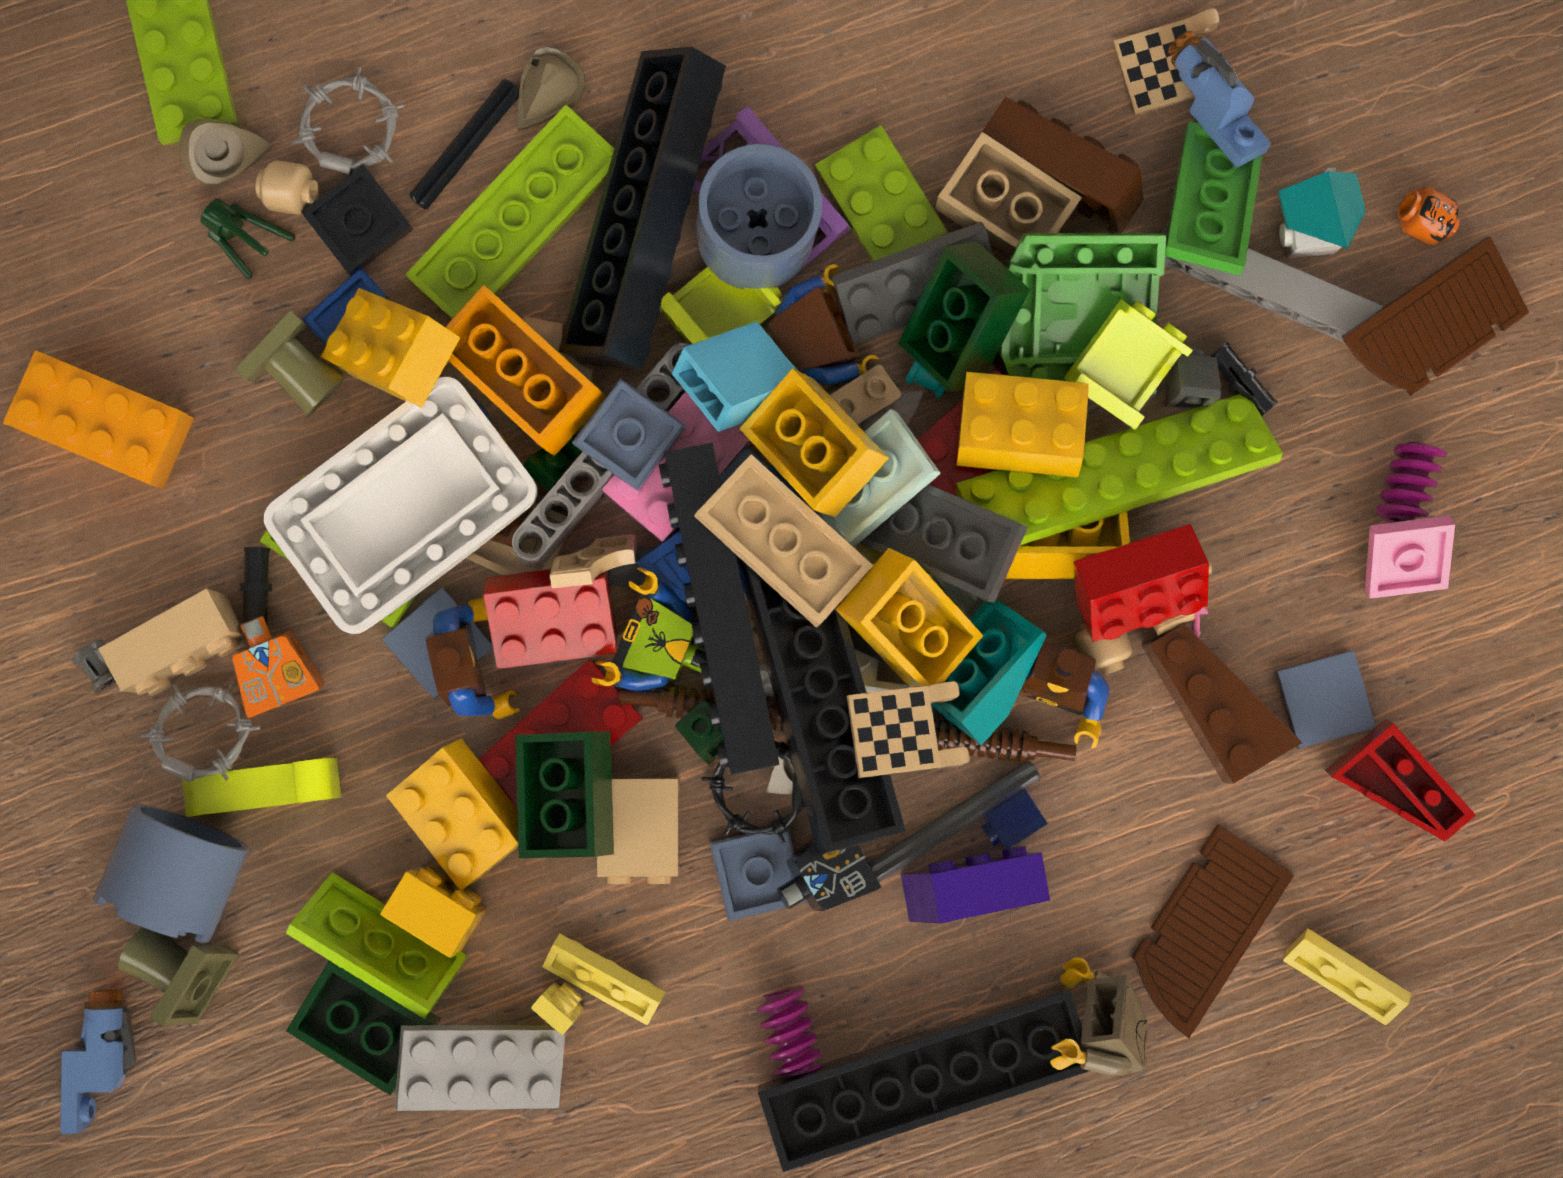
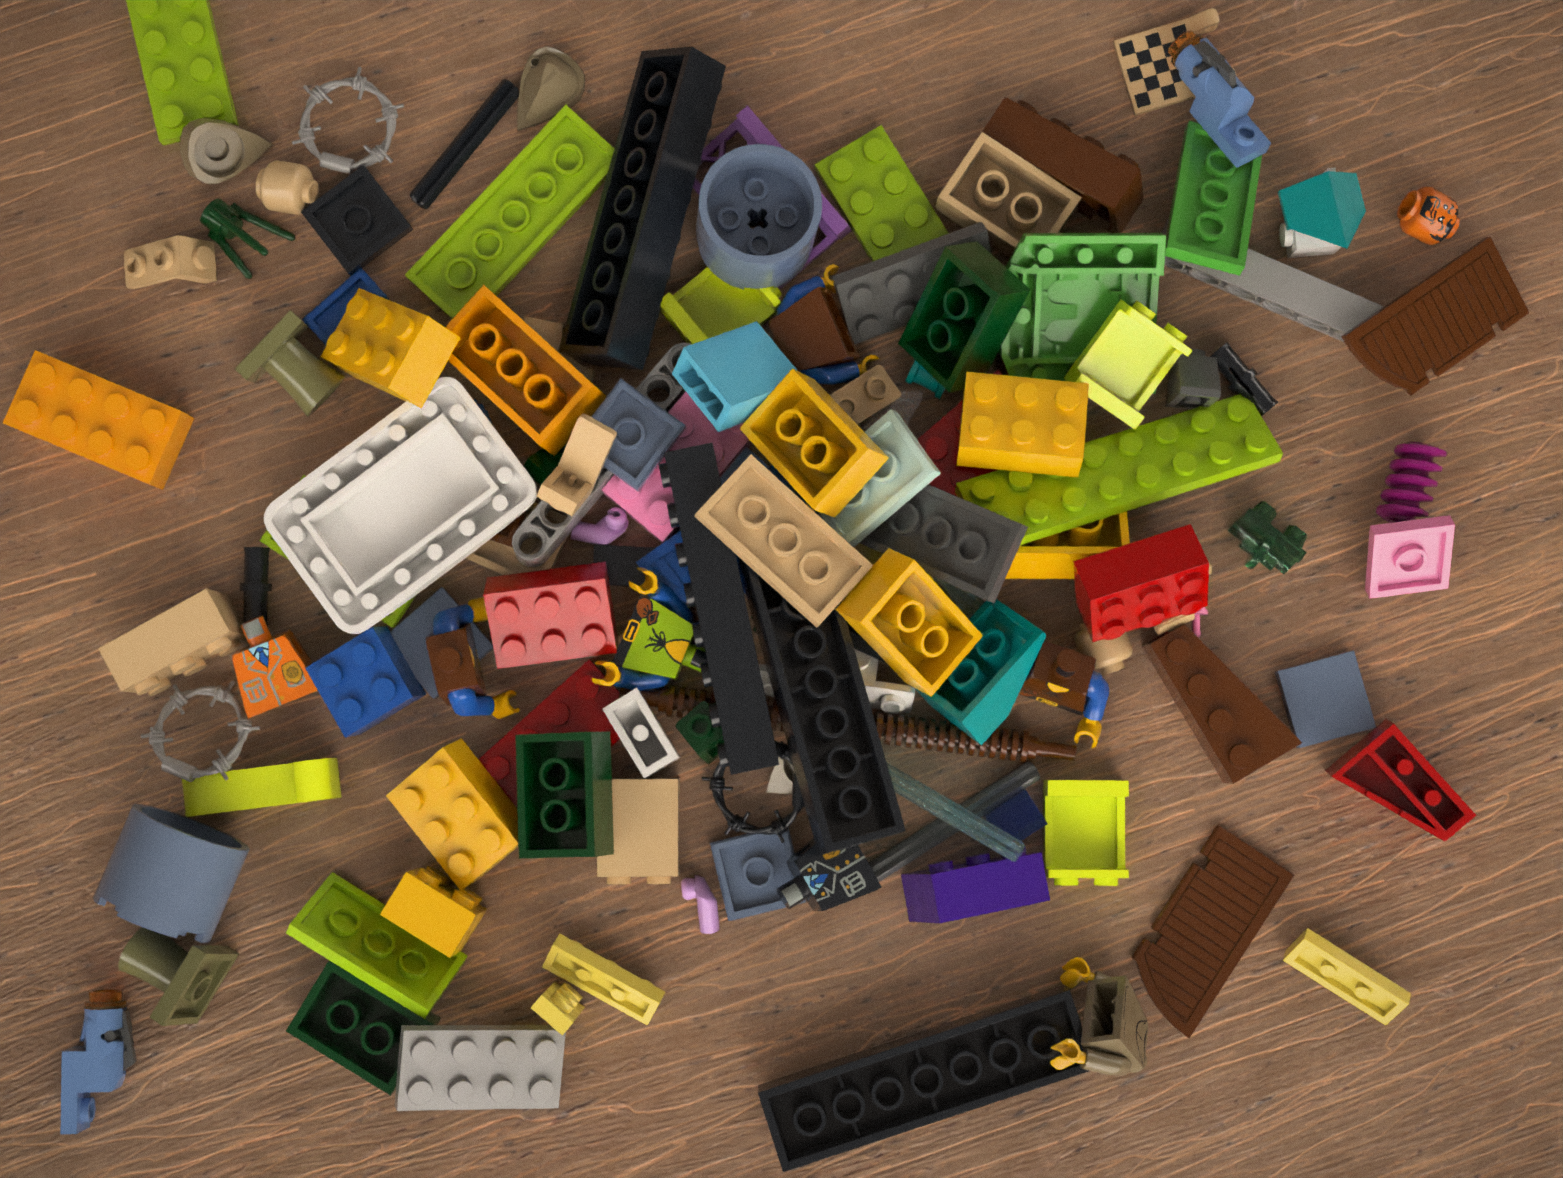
dark grey bush [72,640,116,693] -> none
tan tile [550,534,638,588] -> none
magenta piece [756,986,823,1076] -> none
tan flag [847,681,970,778] -> none
none -> tan bracket [124,235,217,289]
none -> blue brick [305,626,426,738]
none -> tan bracket [536,414,617,516]
none -> lavender arm [571,507,628,545]
none -> white slope [602,688,680,778]
none -> lavender arm [681,875,720,934]
none -> clear light blue axle [887,763,1025,862]
none -> neon yellow panel [1043,780,1129,886]
none -> clear green hips [1228,501,1307,574]

